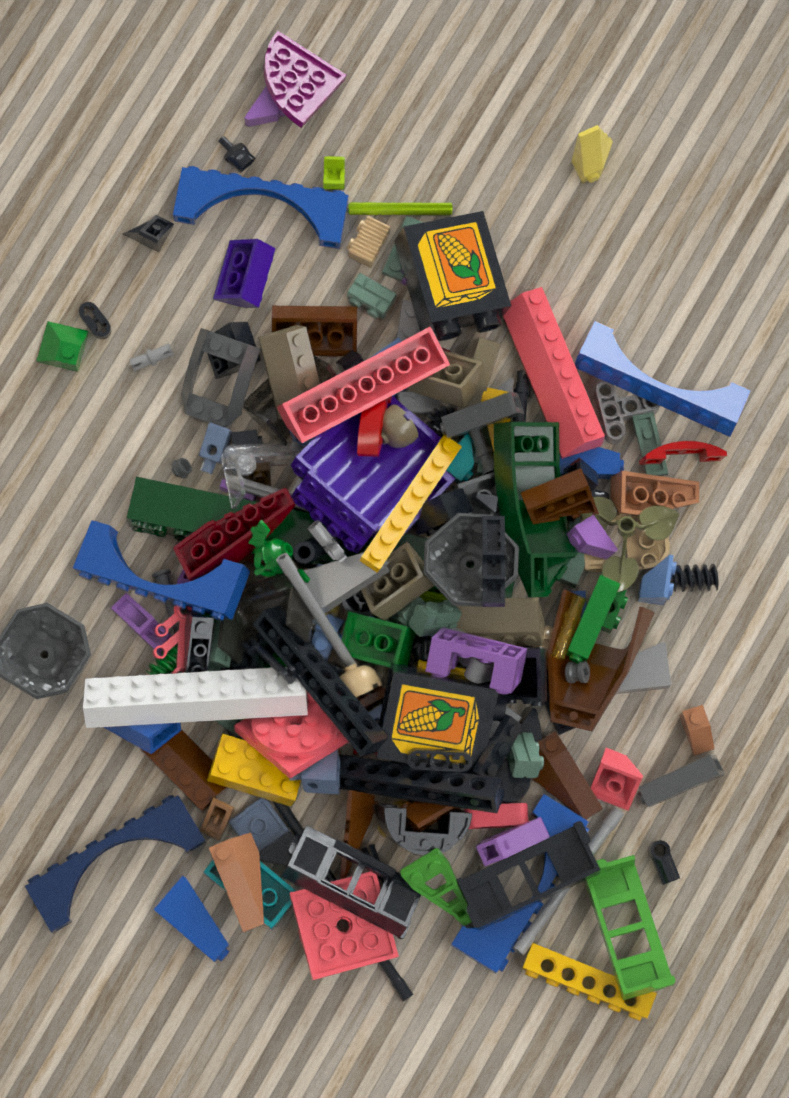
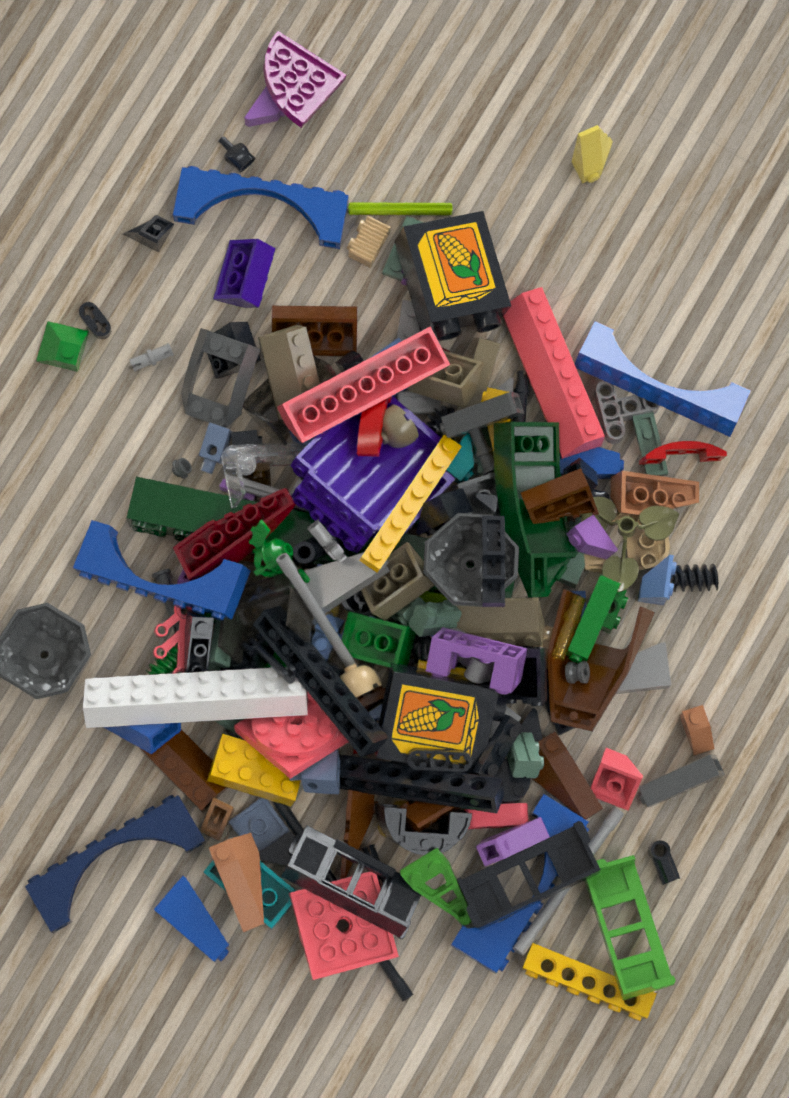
medium lavender slope [111,593,172,656] -> none
lime bracket [323,156,345,190] -> none
sand green brick [347,273,396,319] -> none

